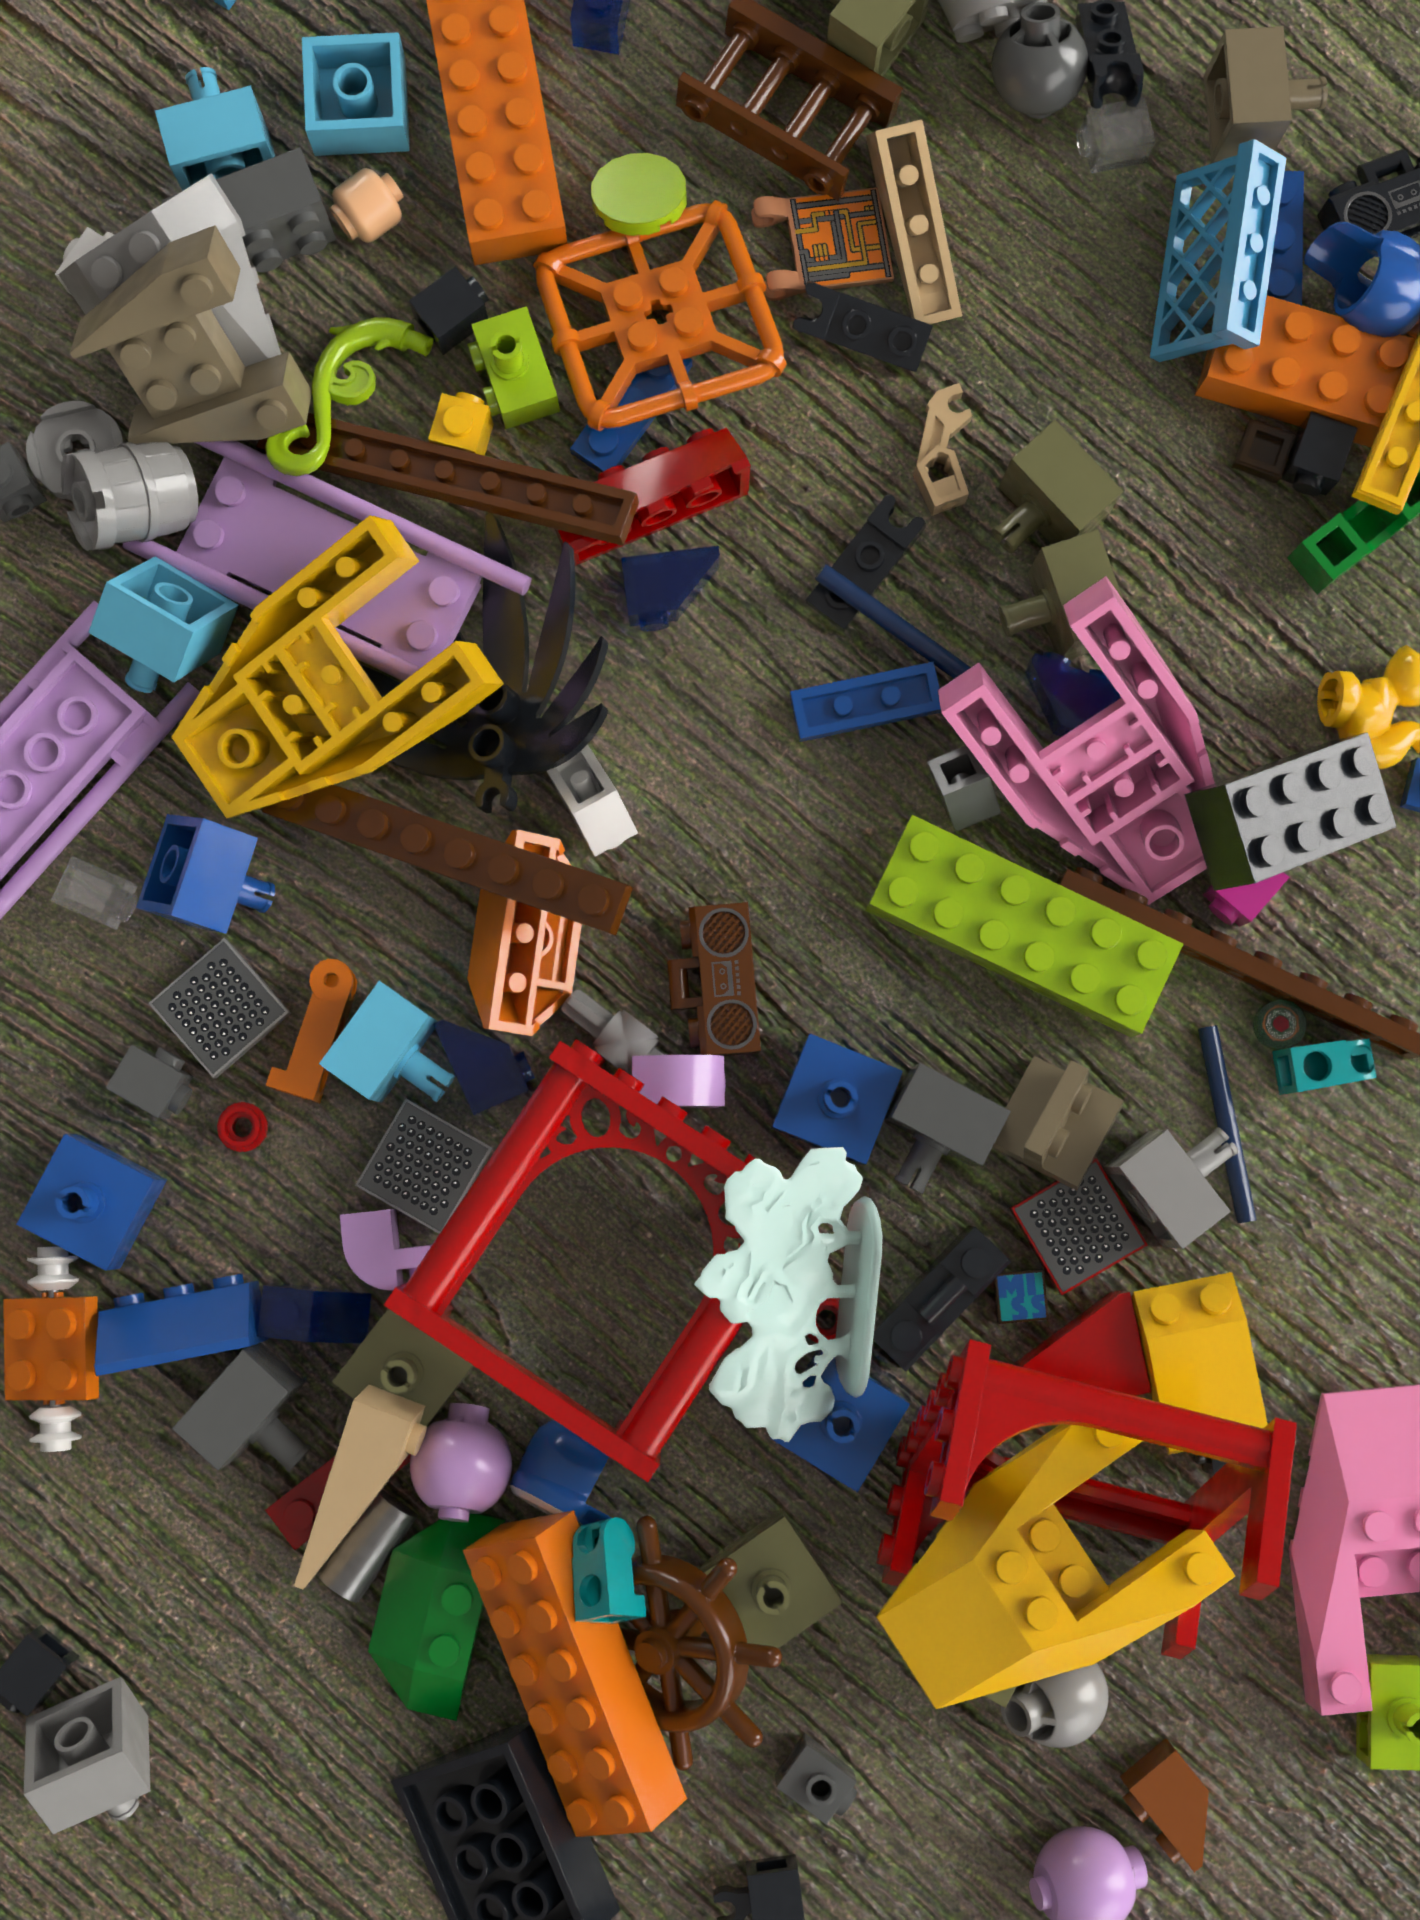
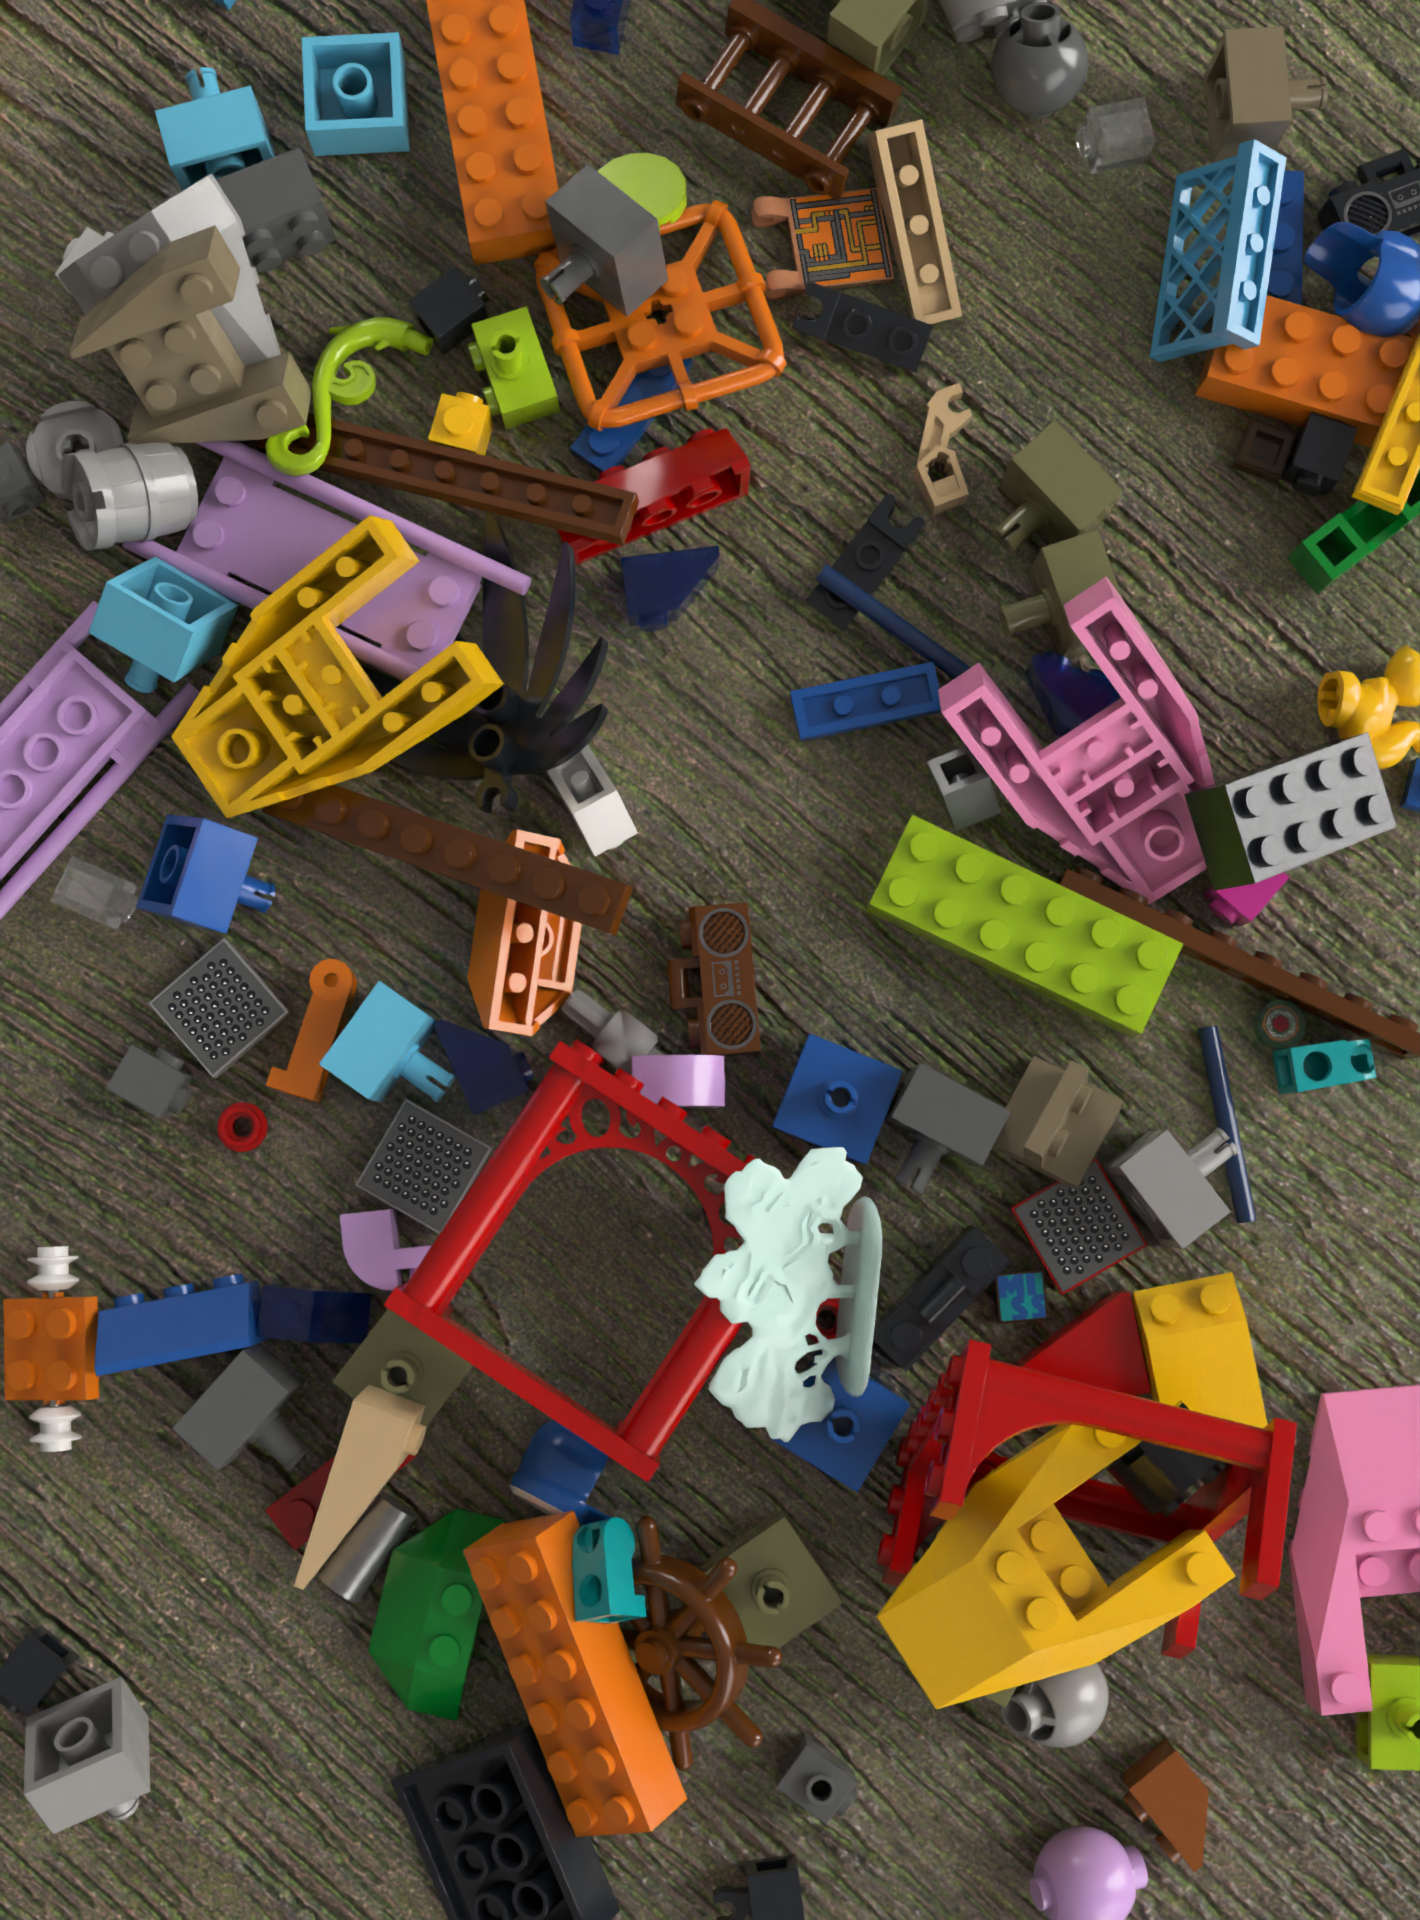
blue brick [16,1134,167,1271] -> none
light nougat head [329,168,404,243] -> none
lavender brick [410,1403,512,1522] -> none
black plate [1075,0,1144,109] -> none
none -> dark grey brick [540,164,668,317]
none -> black brick [1106,1400,1228,1517]

